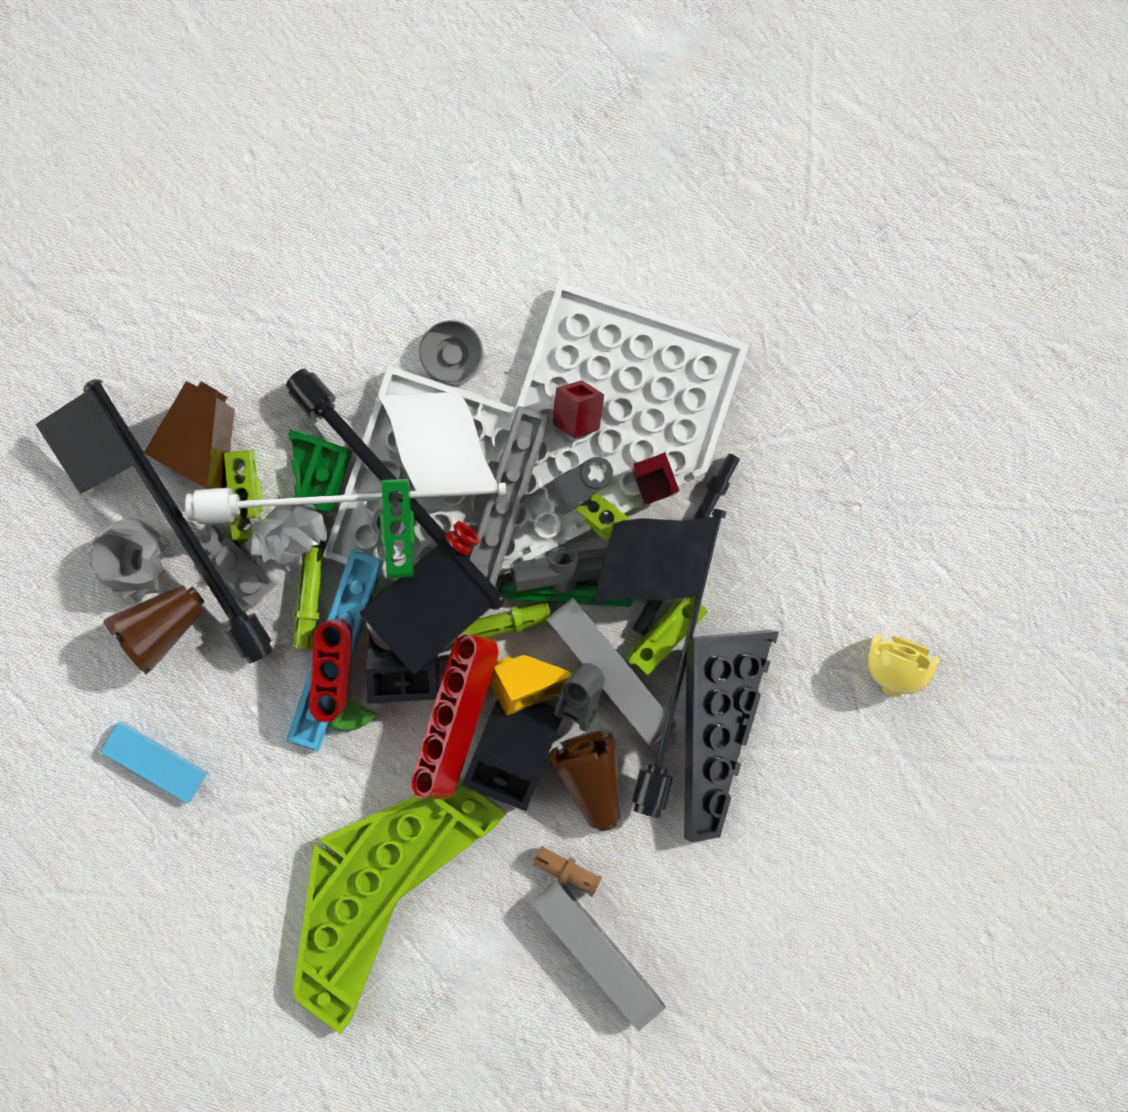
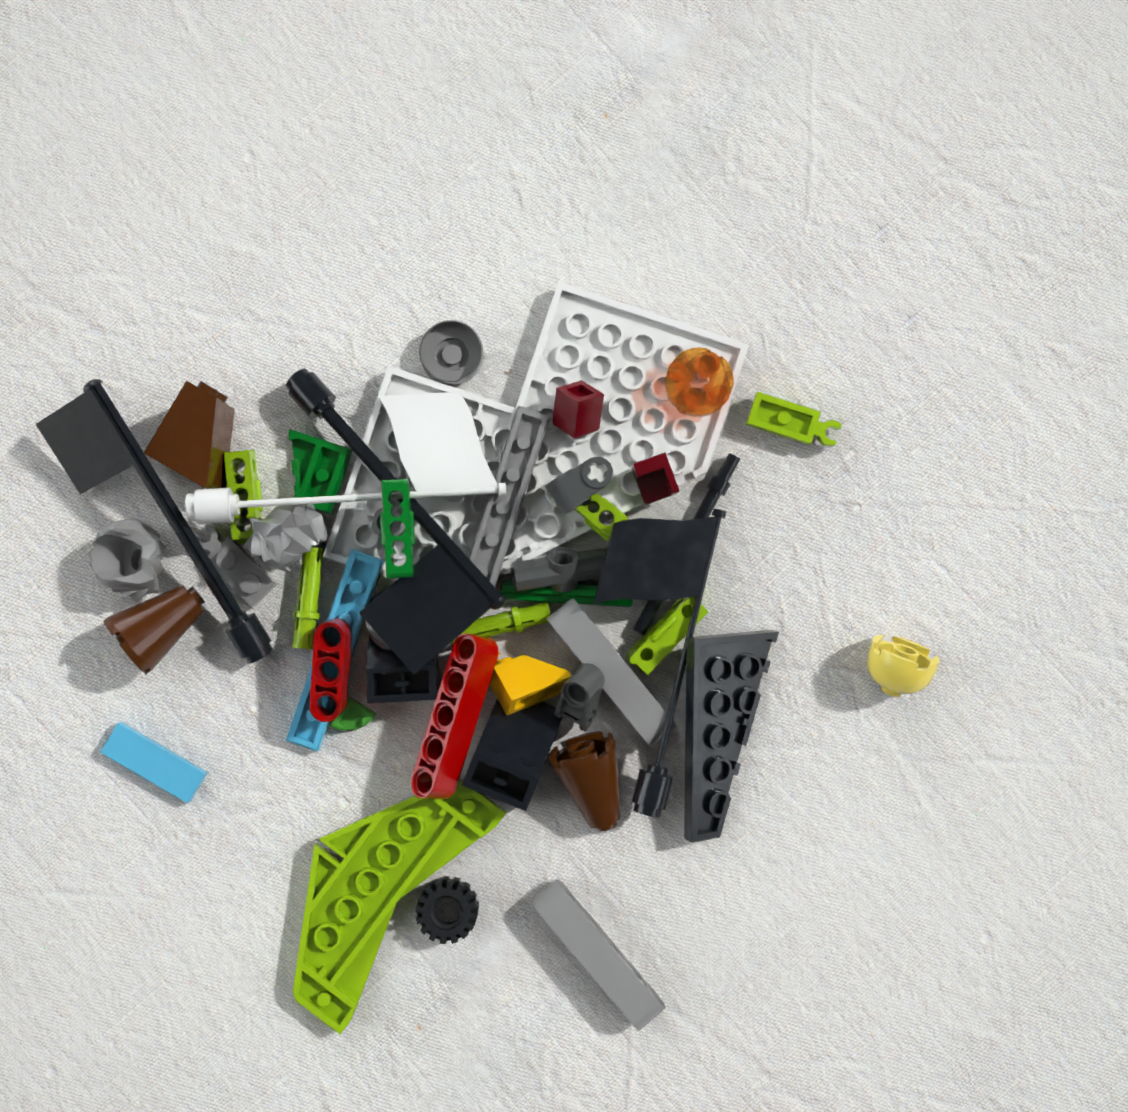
red bush [445,521,480,555] -> none
medium nougat pin [532,846,602,897] -> none
none -> black tyre [415,876,479,944]
none -> clear orange plate [664,347,734,417]
none -> lime plate [745,391,842,447]

